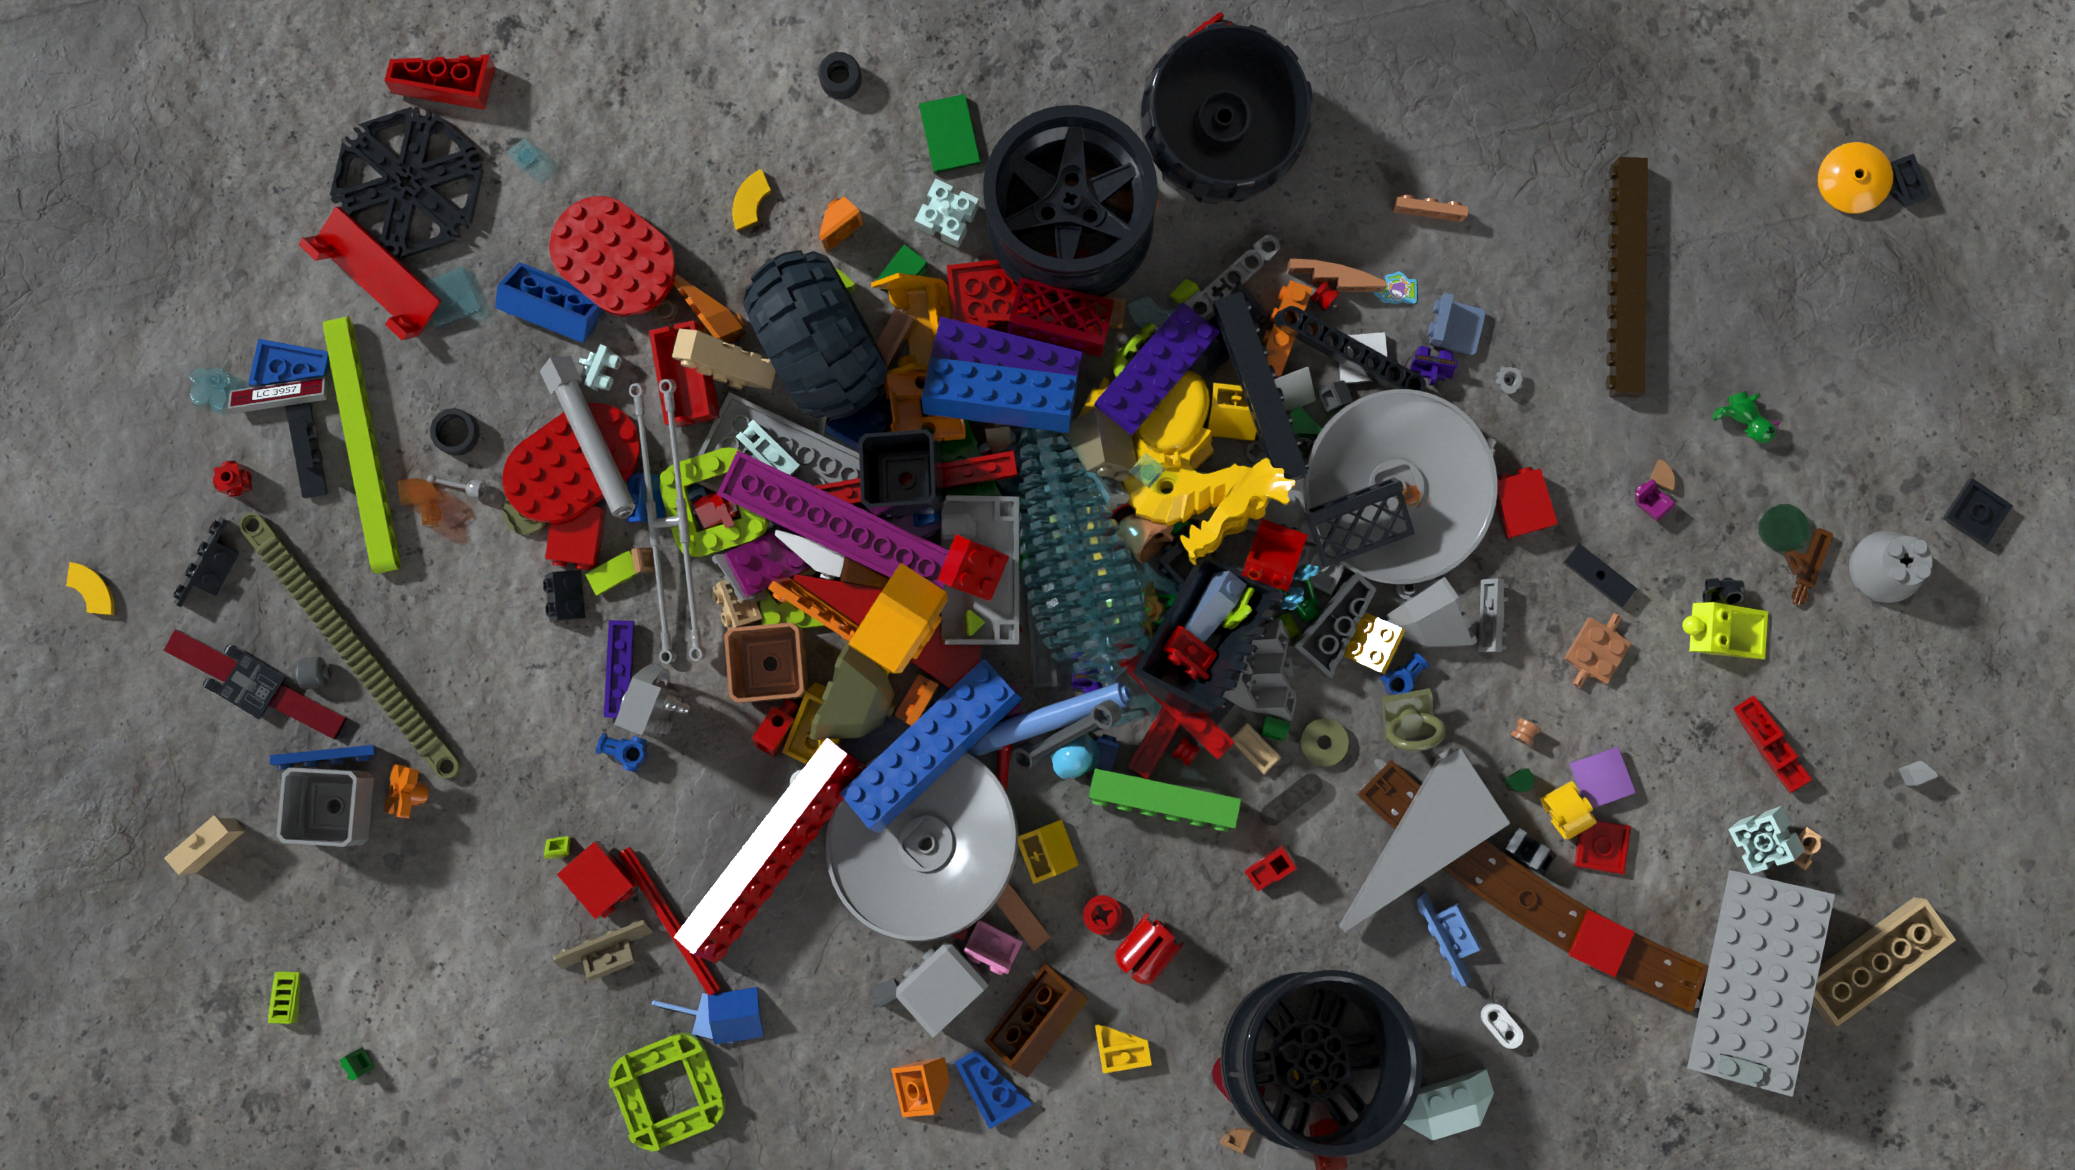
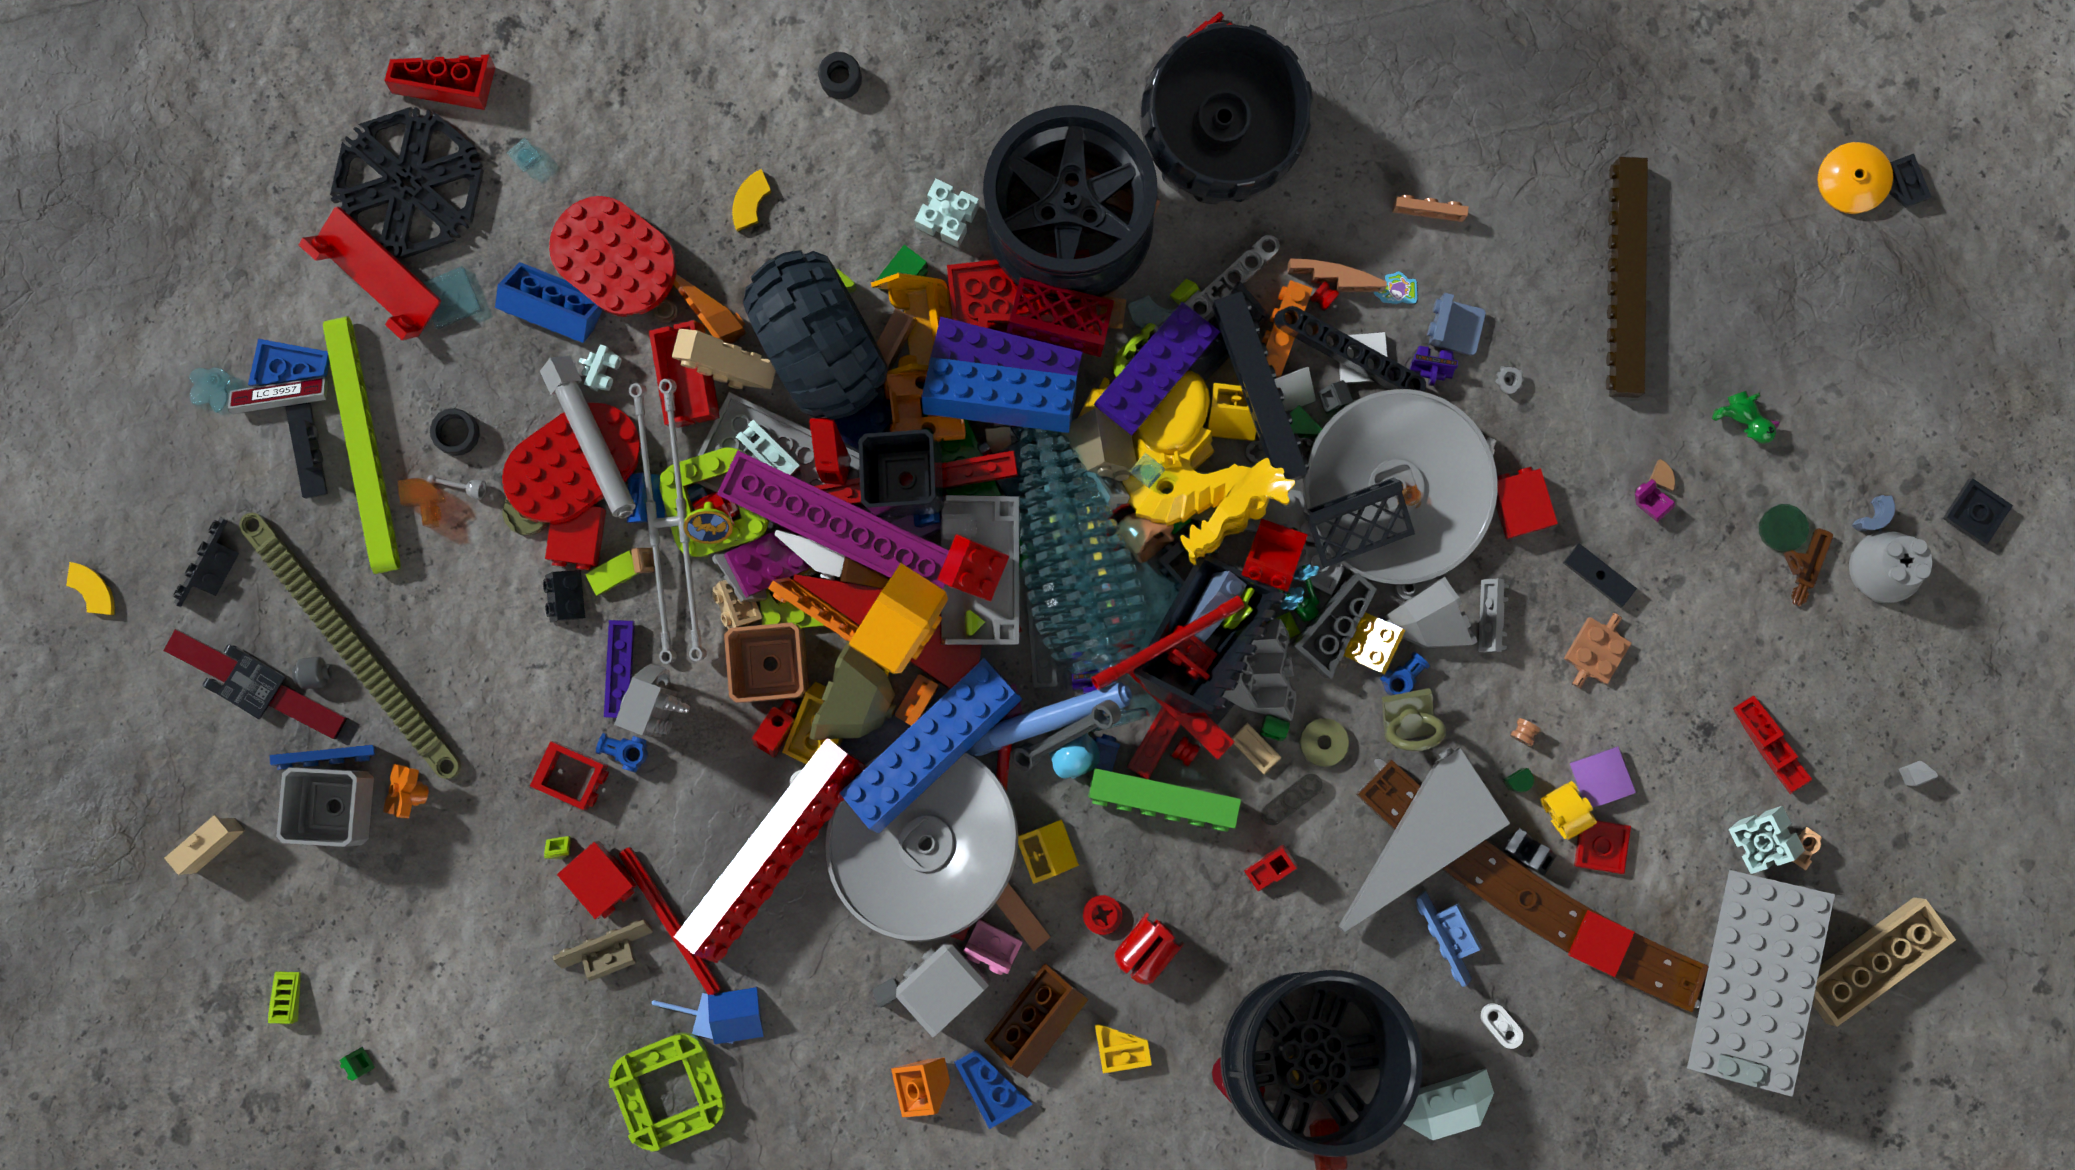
red brick [213,461,253,497] -> none
orange slope [819,196,864,253] -> none
green tile [919,94,980,174] -> none
plant [1139,582,1177,640] -> none
medium nougat tile [1220,1128,1253,1154] -> none
neon yellow slope [1682,602,1768,659] -> none
black plate [1702,578,1745,606] -> none
none -> red window [530,741,609,810]
none -> shield [683,502,733,544]
none -> red slope [809,417,851,484]
none -> red piece [1091,596,1245,690]
none -> sand blue piece [1851,495,1895,531]

